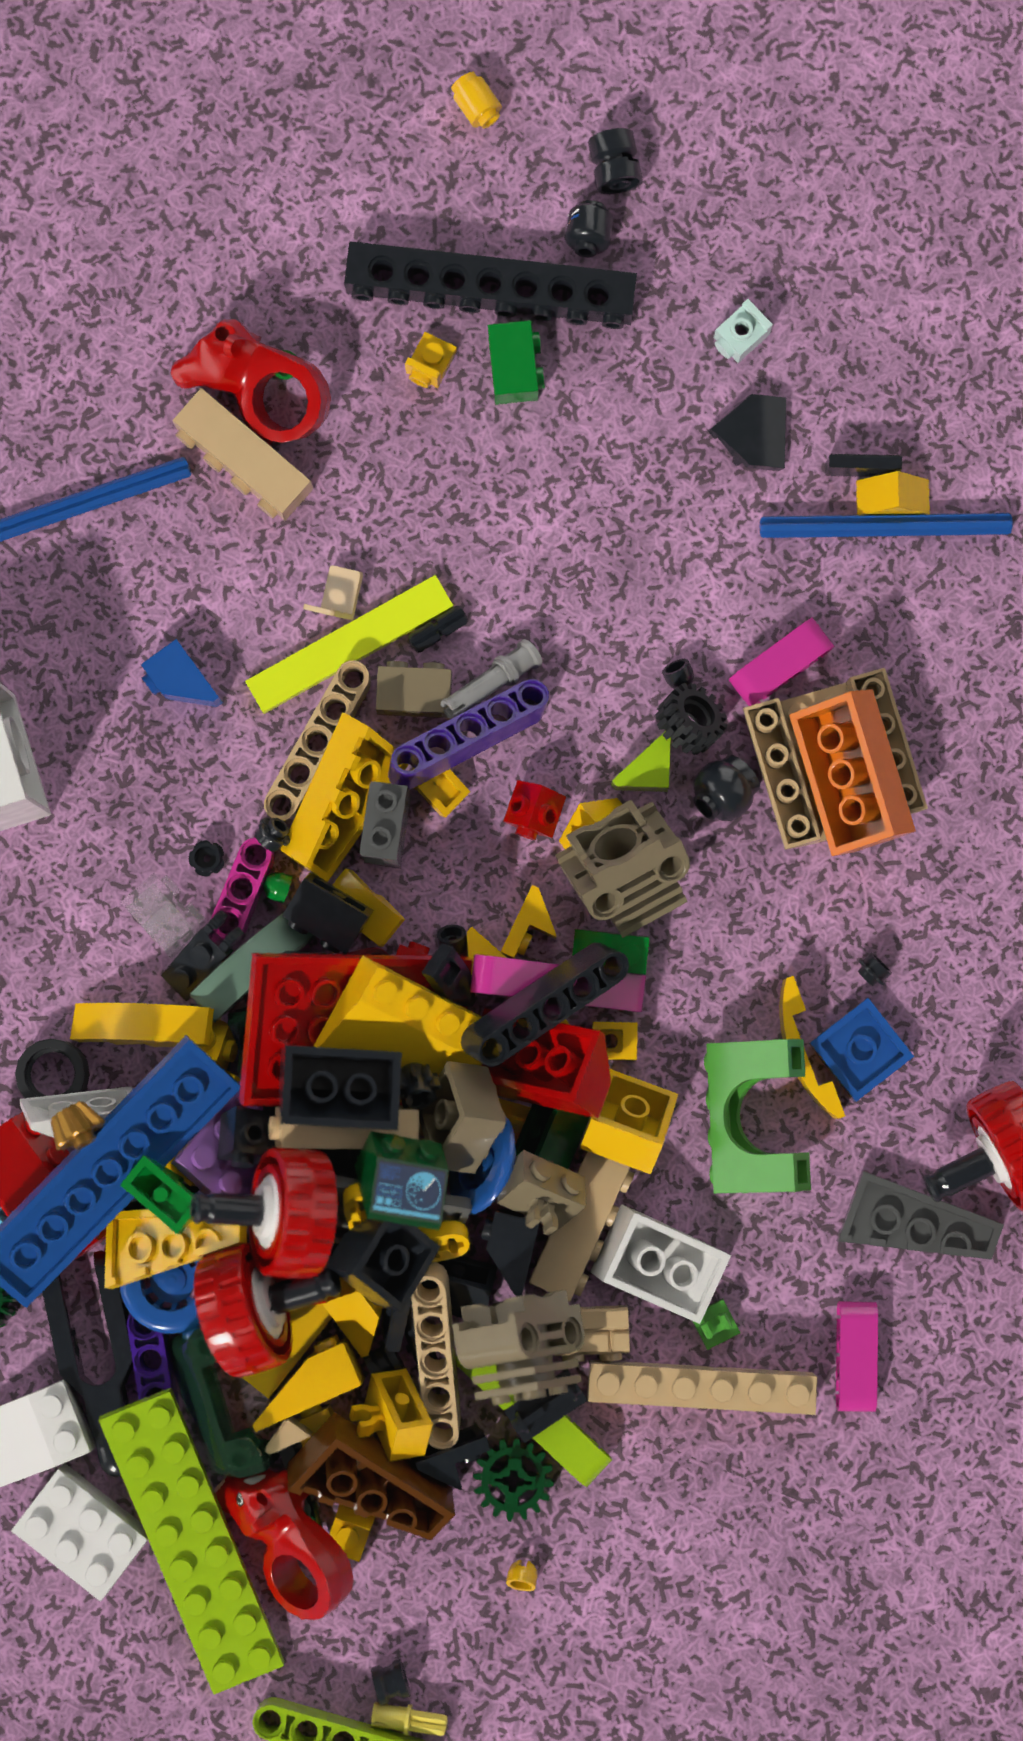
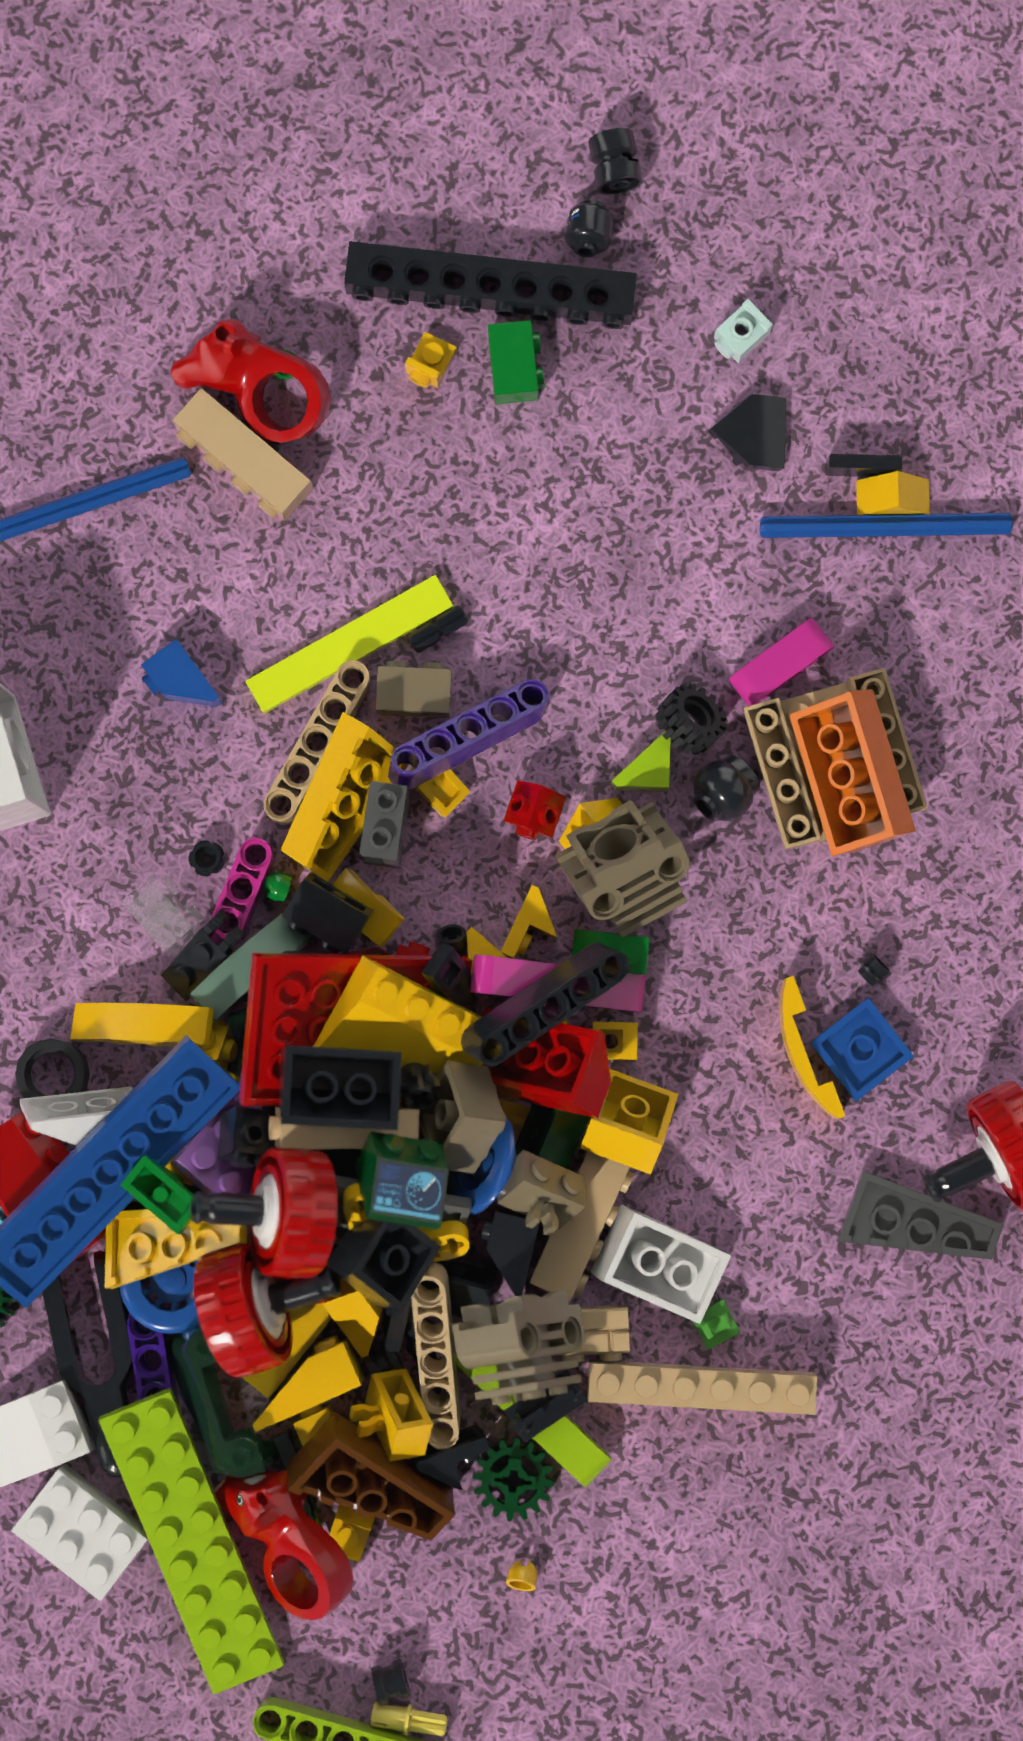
pearl gold piece [51,1101,105,1151] -> none
black plate [255,817,290,852] -> none
tan slope [265,1416,312,1455] -> none
tan bracket [303,565,363,620] -> none
light grey pin [441,639,542,719] -> none
yellow brick [451,72,502,128] -> none
black hinge [662,659,694,689] -> none
bright green arch [704,1039,811,1194] -> none
dark pink beam [836,1301,878,1412] -> none

